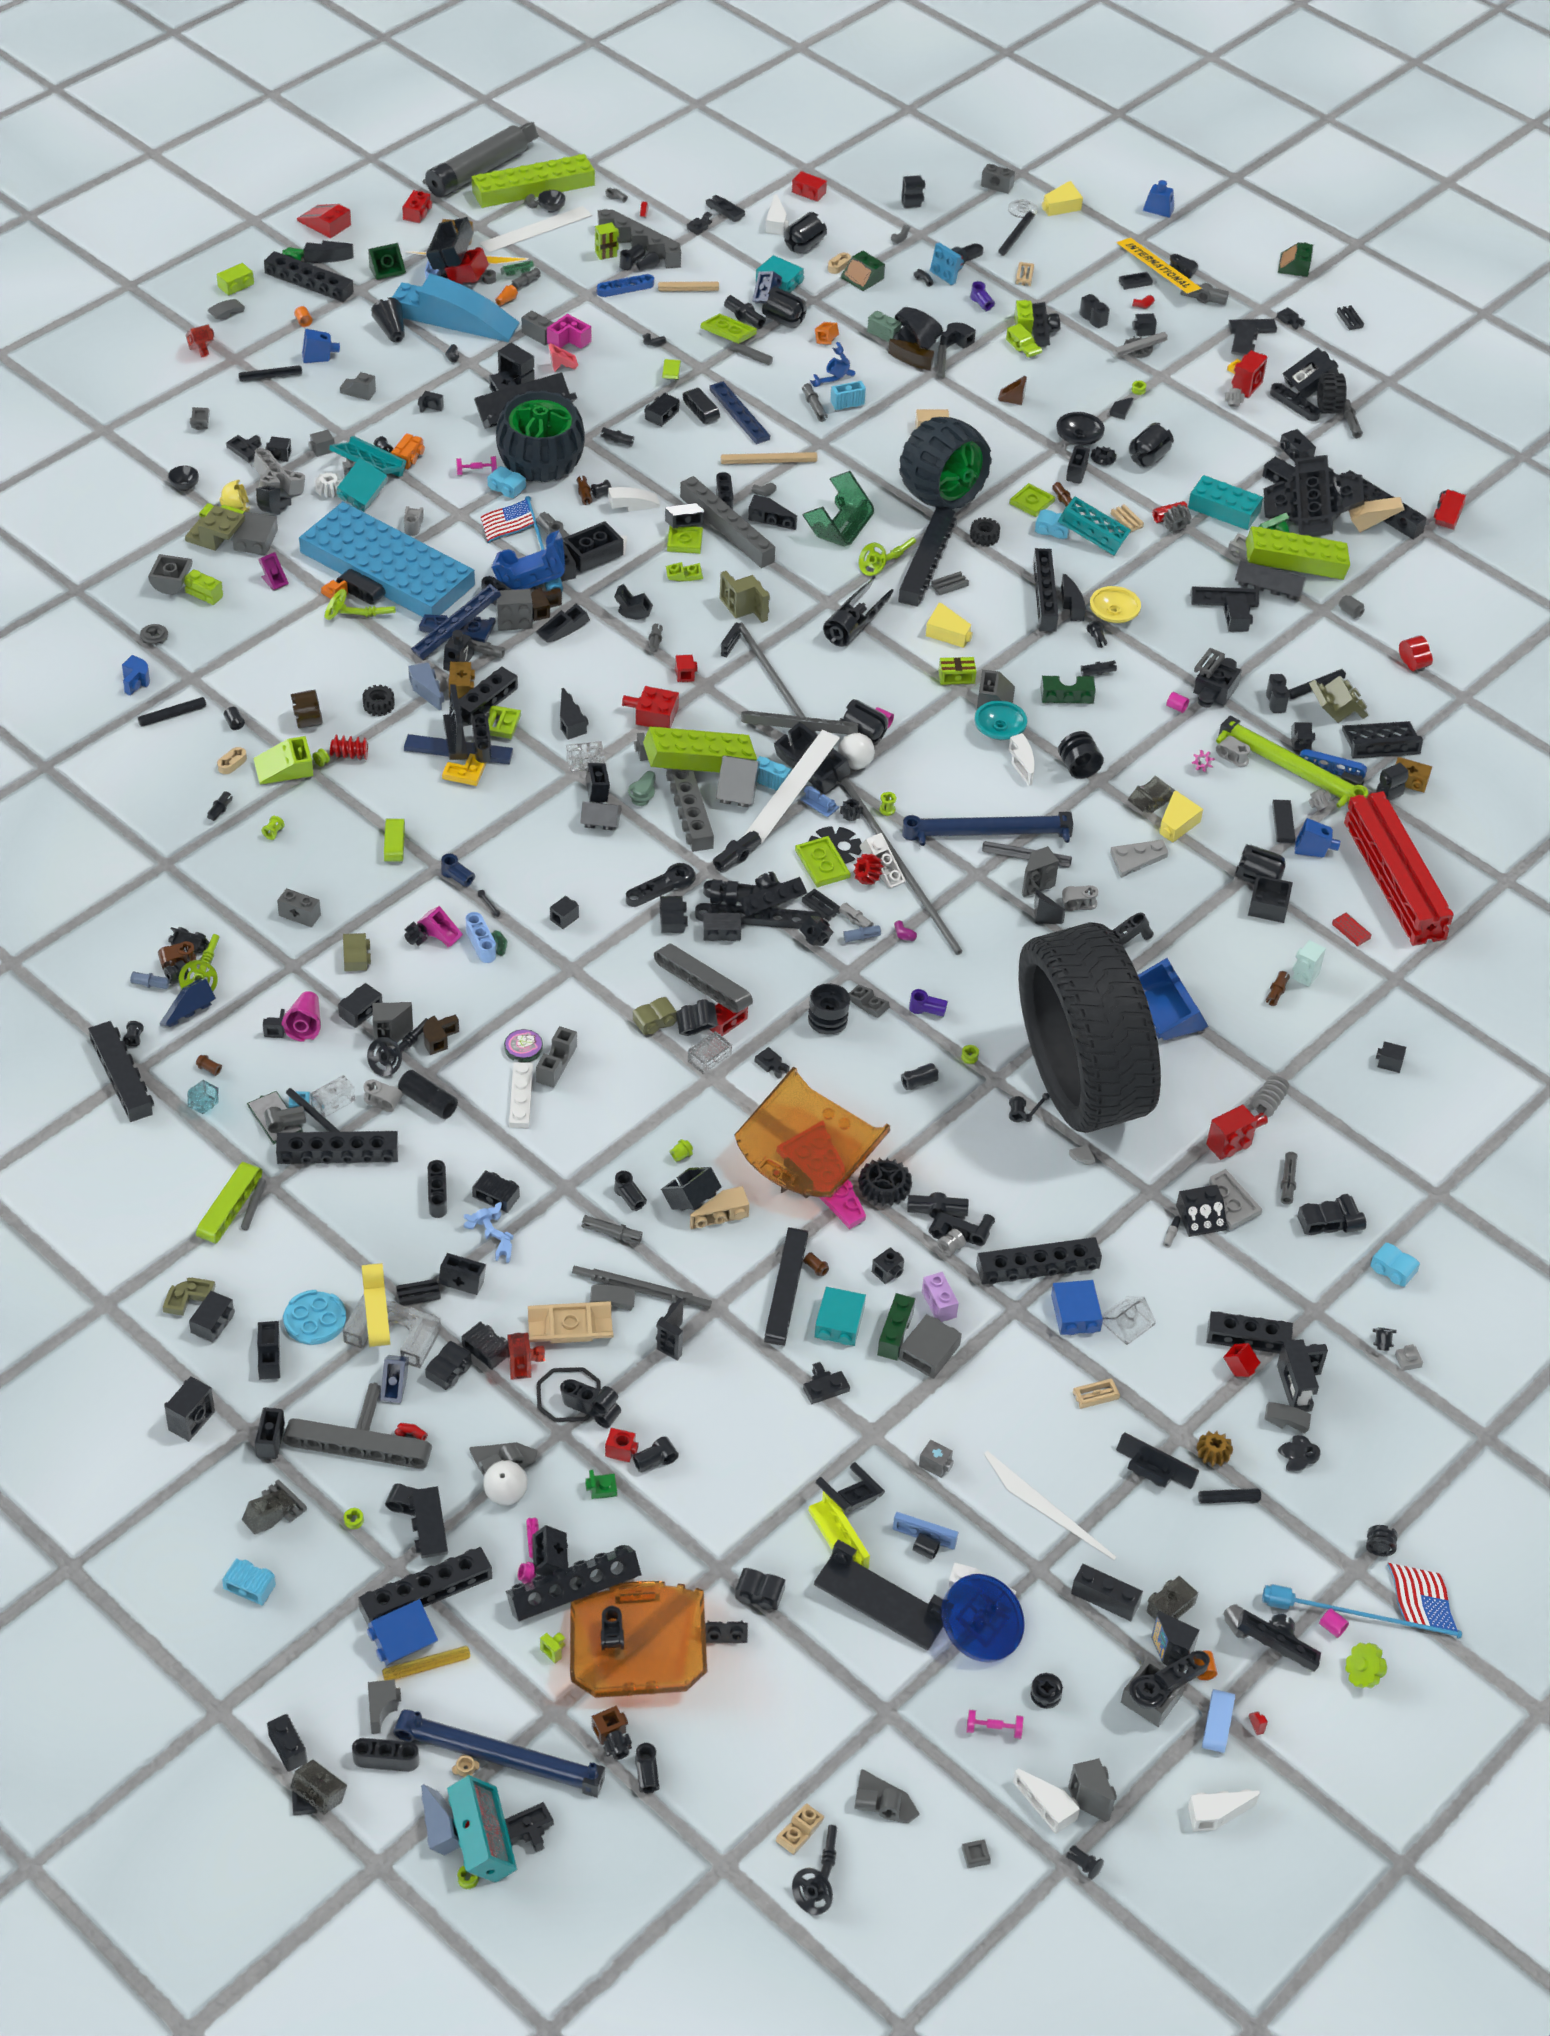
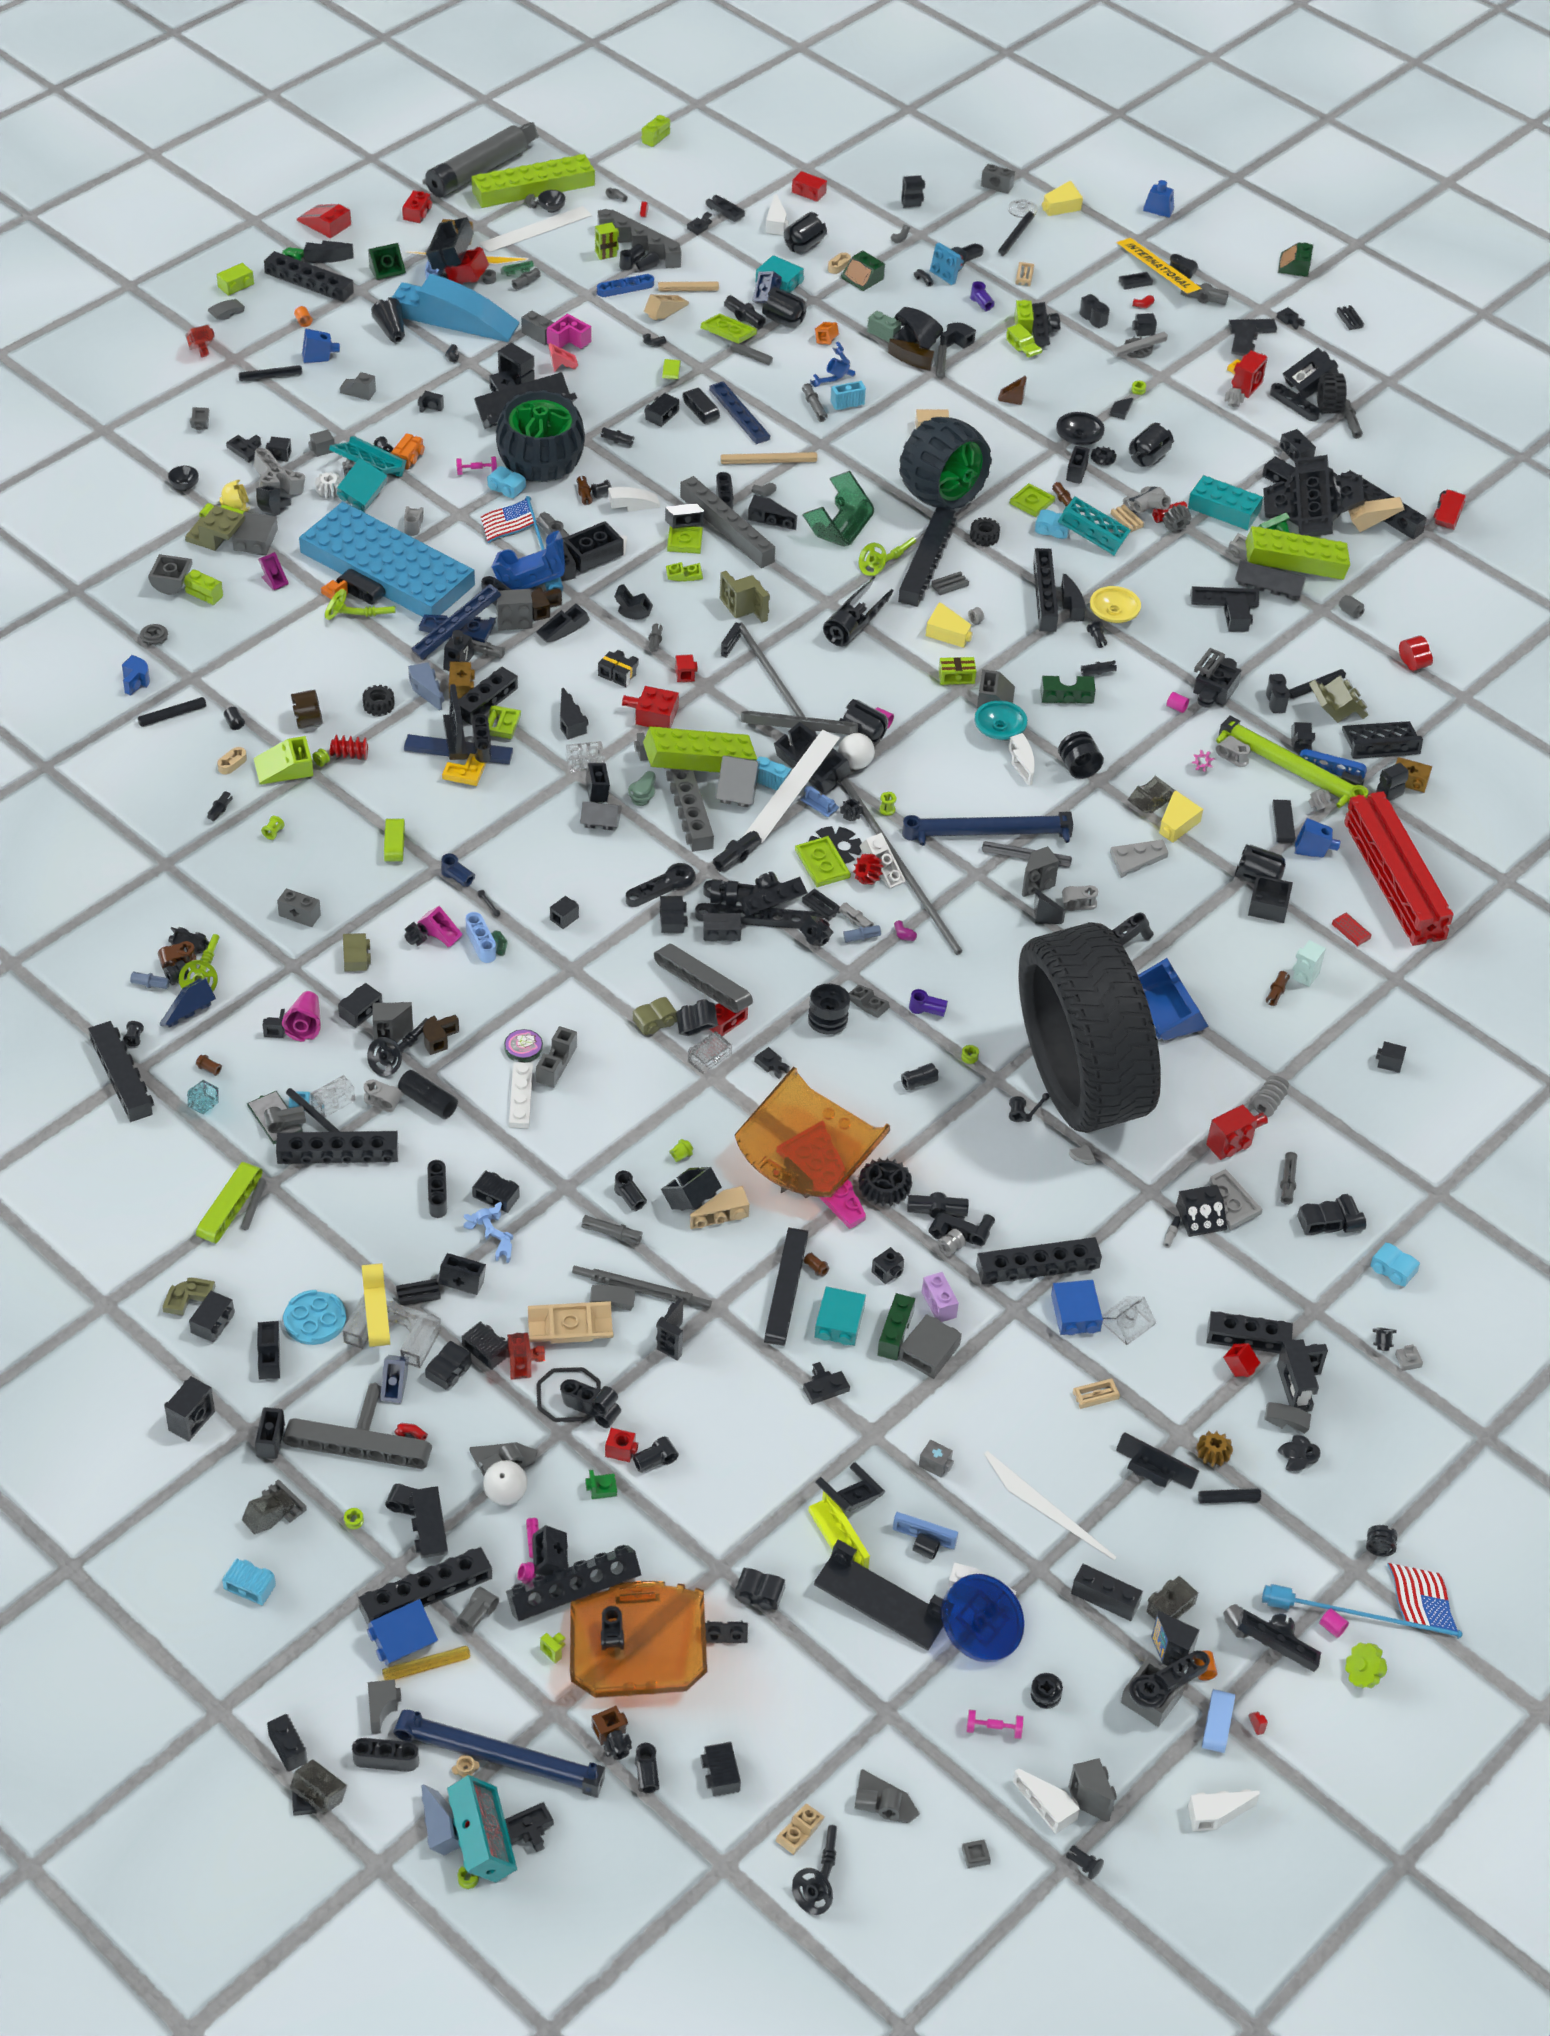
orange cone [495,285,518,306] -> none
none -> dark grey piece [457,1586,499,1631]
none -> black hips [598,650,639,687]
none -> lime brick [641,115,671,147]
none -> tan slope [644,294,689,320]
none -> black brick [700,1742,741,1797]
none -> light grey bush [968,607,984,624]
none -> light grey connector [1123,486,1171,513]

